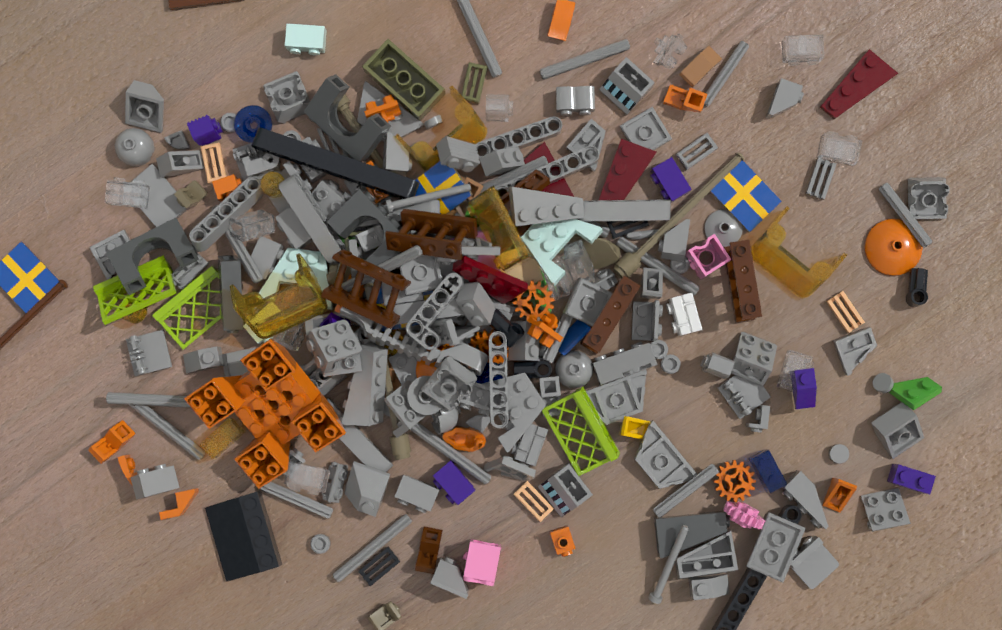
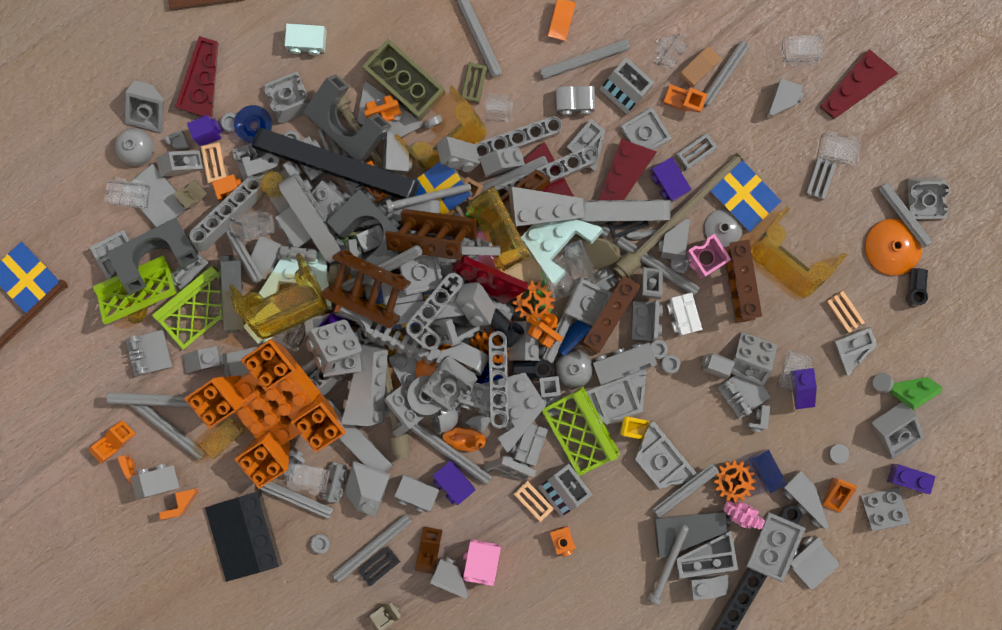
none -> dark red wing [175,36,219,118]
none -> light grey axle [279,246,318,261]

